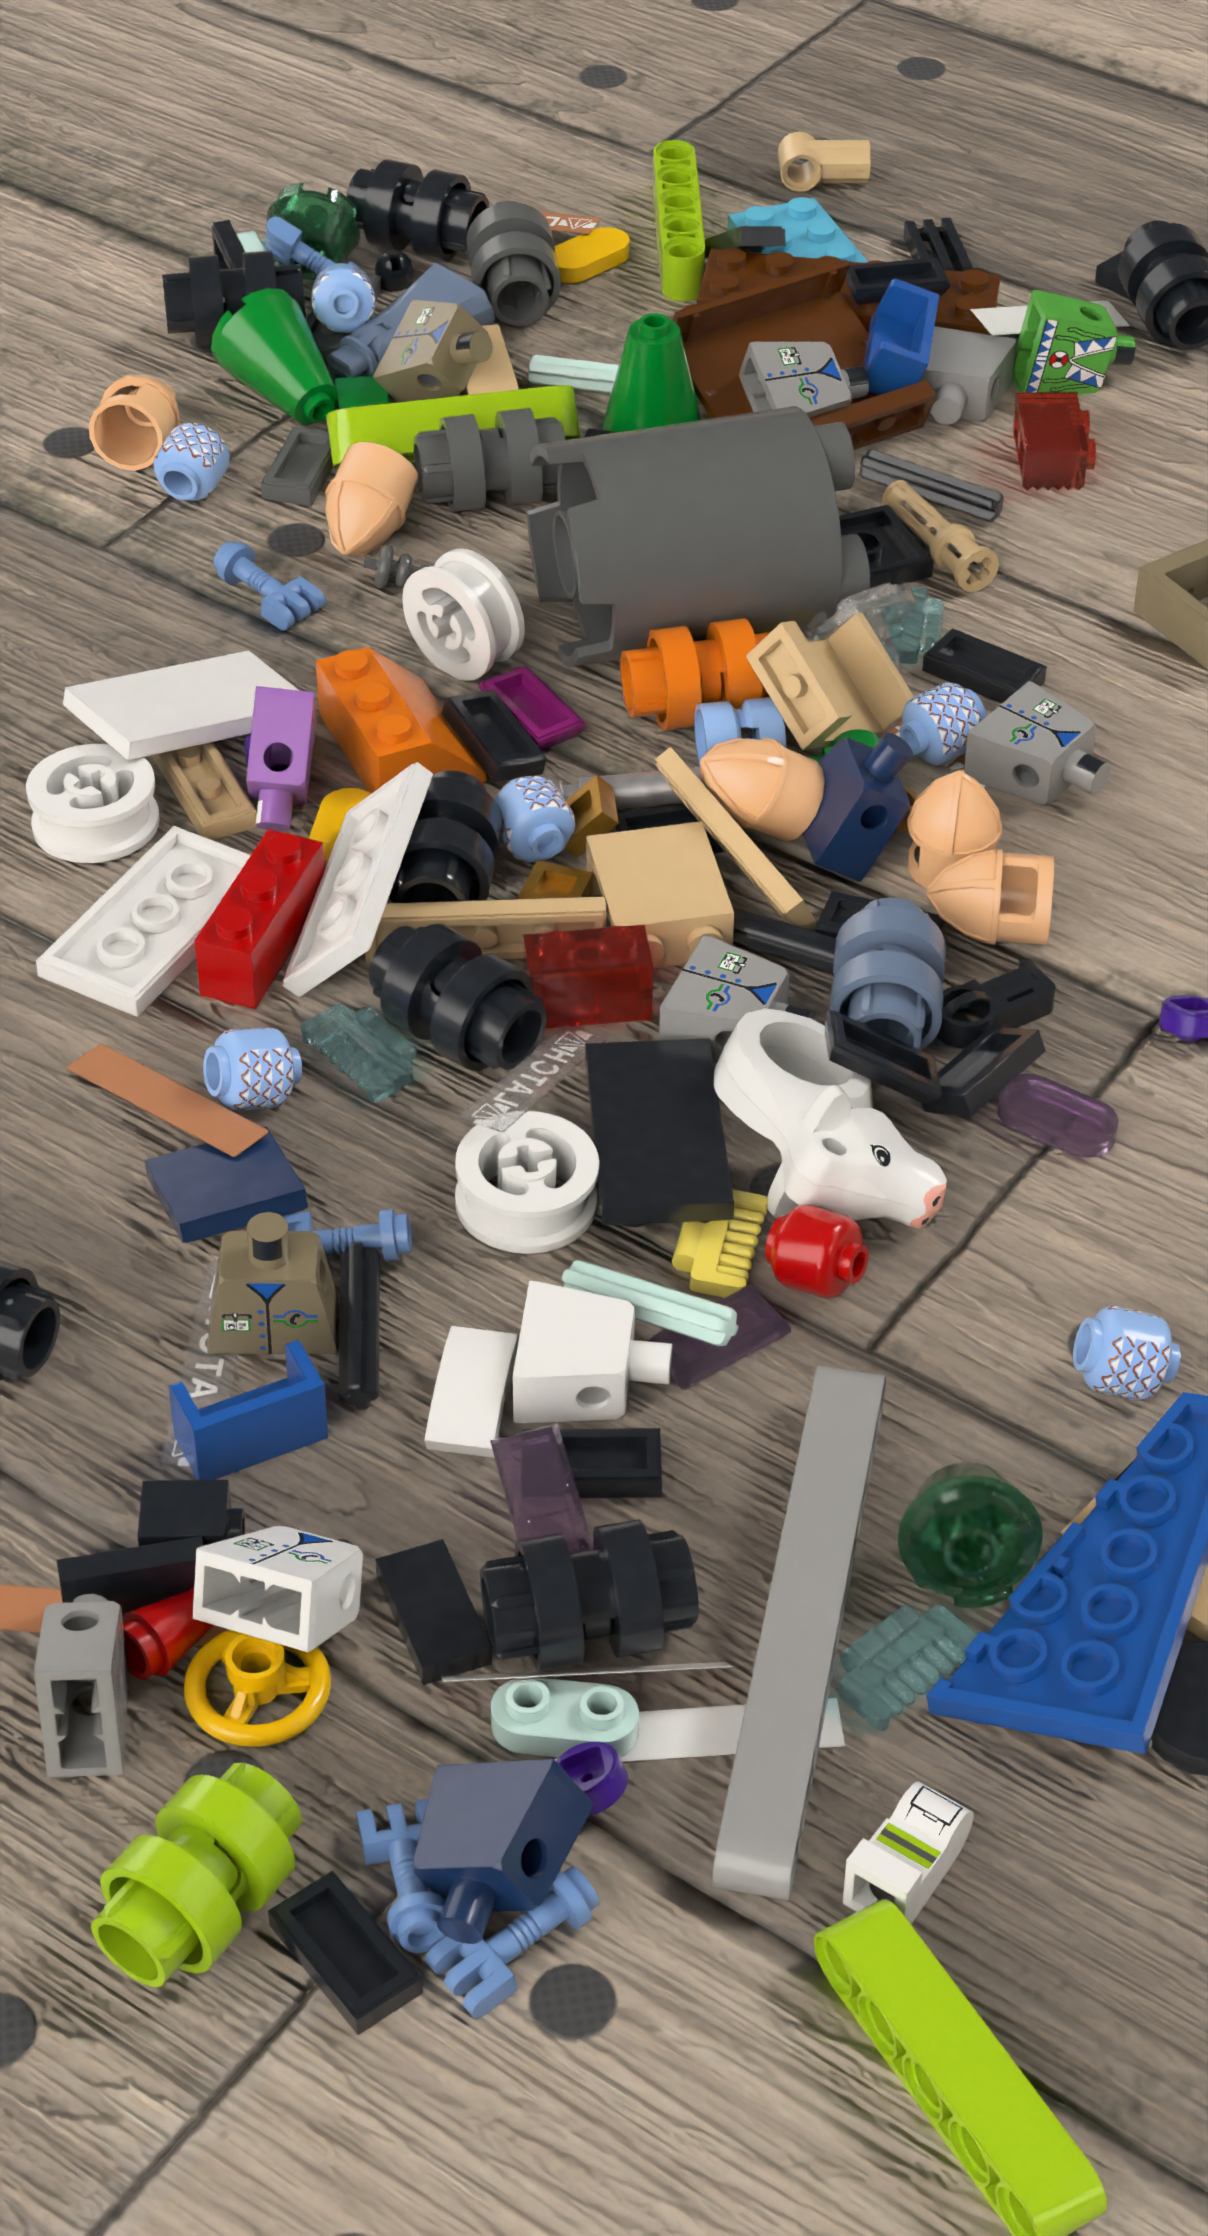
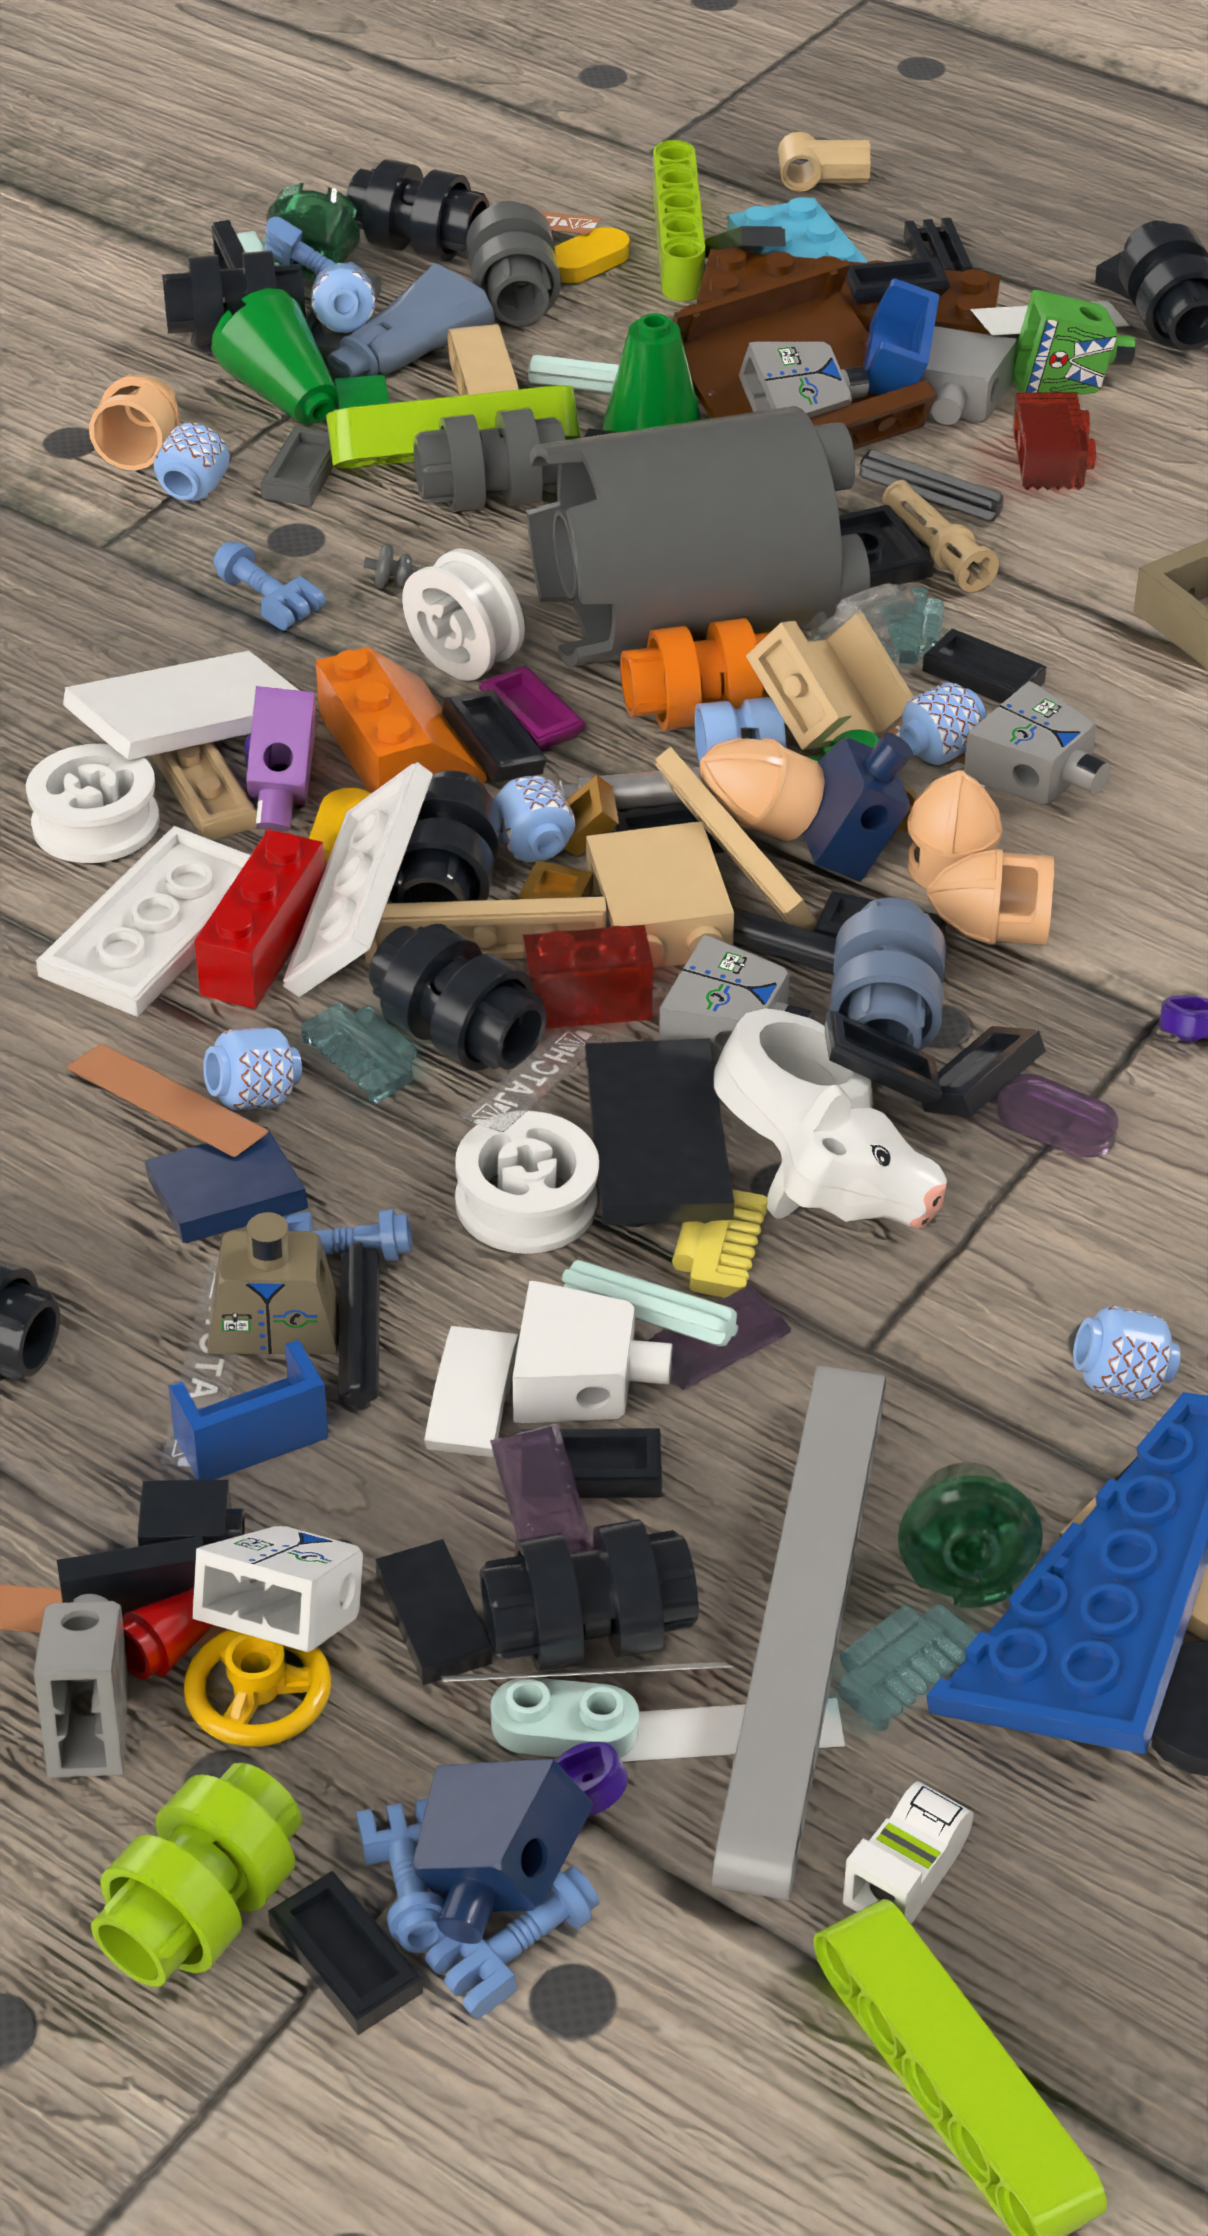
light nougat helmet [325,442,419,556] -> none
dark tan torso [372,300,493,402] -> none
black hinge [375,250,413,291] -> none
red head [765,1205,869,1299] -> none
black piece [937,959,1056,1049] -> none

